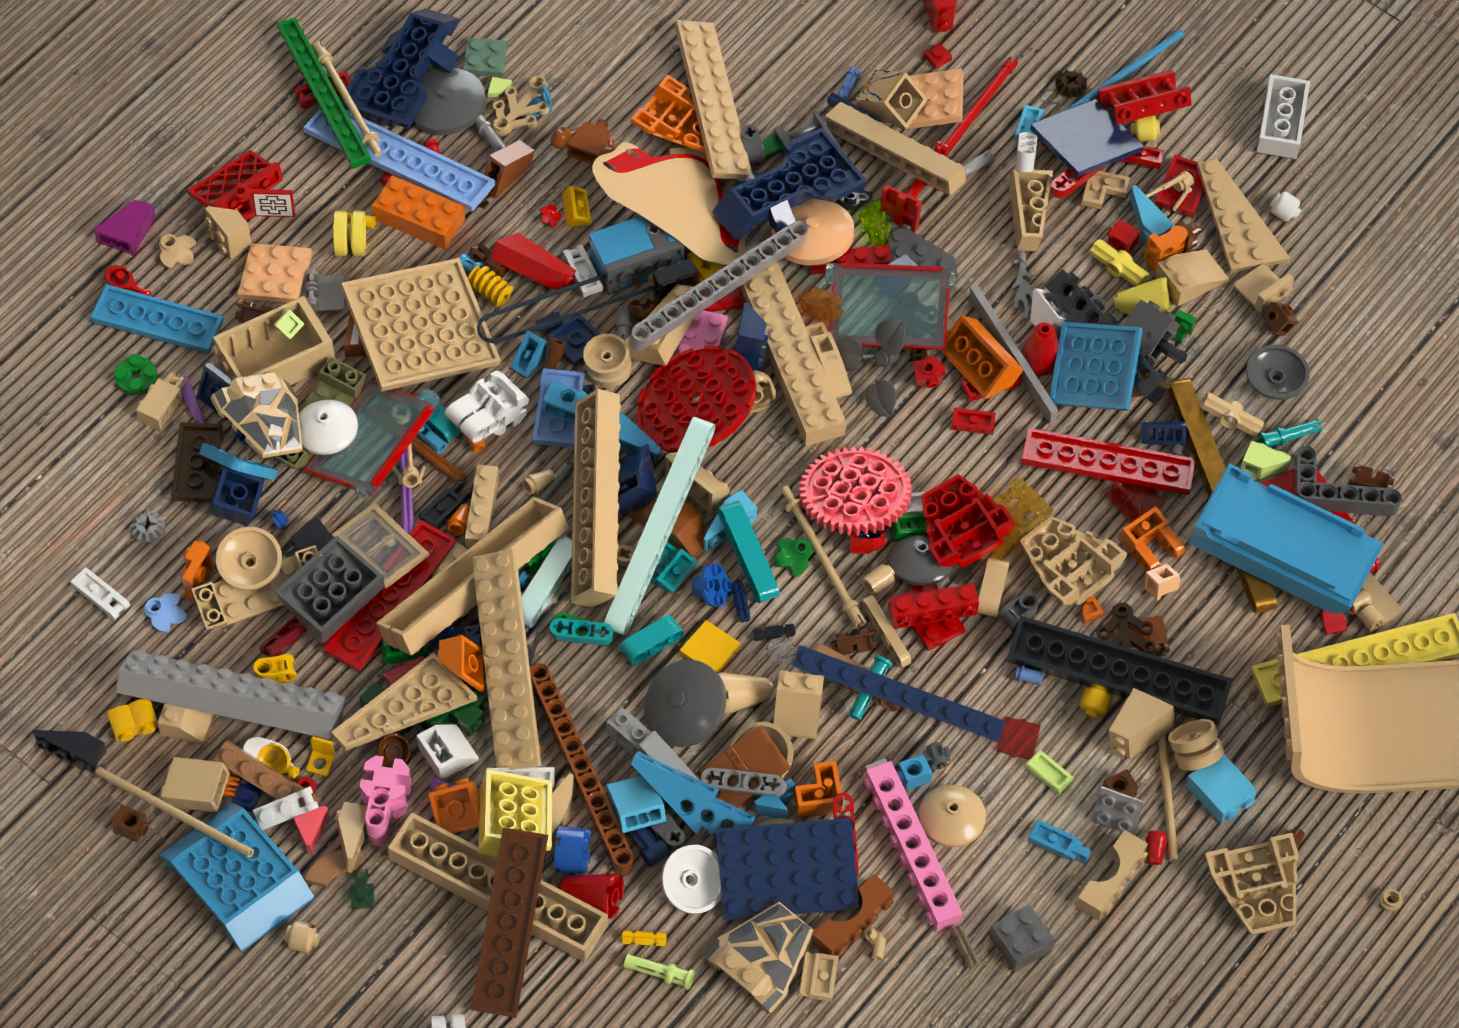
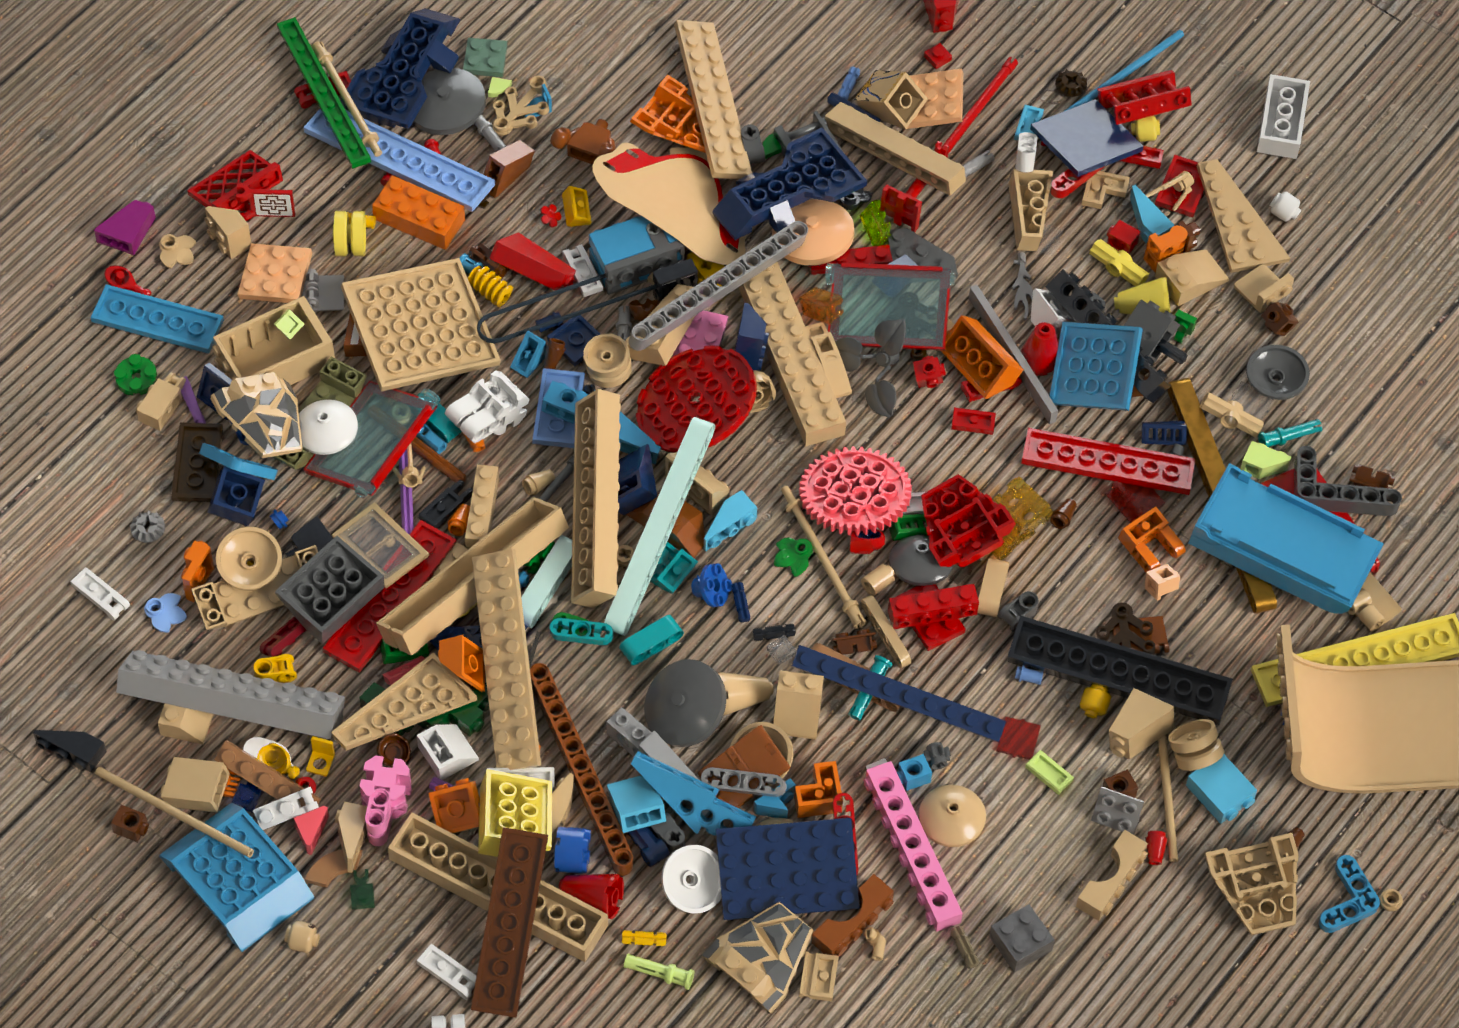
yellow brick [107,699,159,742] -> none
reddish brown hinge [235,301,275,323] -> none
yellow tile [680,620,741,672] -> none
red plate [700,287,743,312] -> none
teal beam [718,500,780,603] -> none
tan wedge [1020,516,1127,605] -> none
dark azure hinge [1027,820,1091,863] -> none
orange tile [1081,595,1104,624] -> none
red slope [1319,609,1347,635] -> none
none -> white plate [417,944,477,1000]
none -> reddish brown cone [1050,498,1077,529]
none -> dark azure beam [1319,855,1380,933]

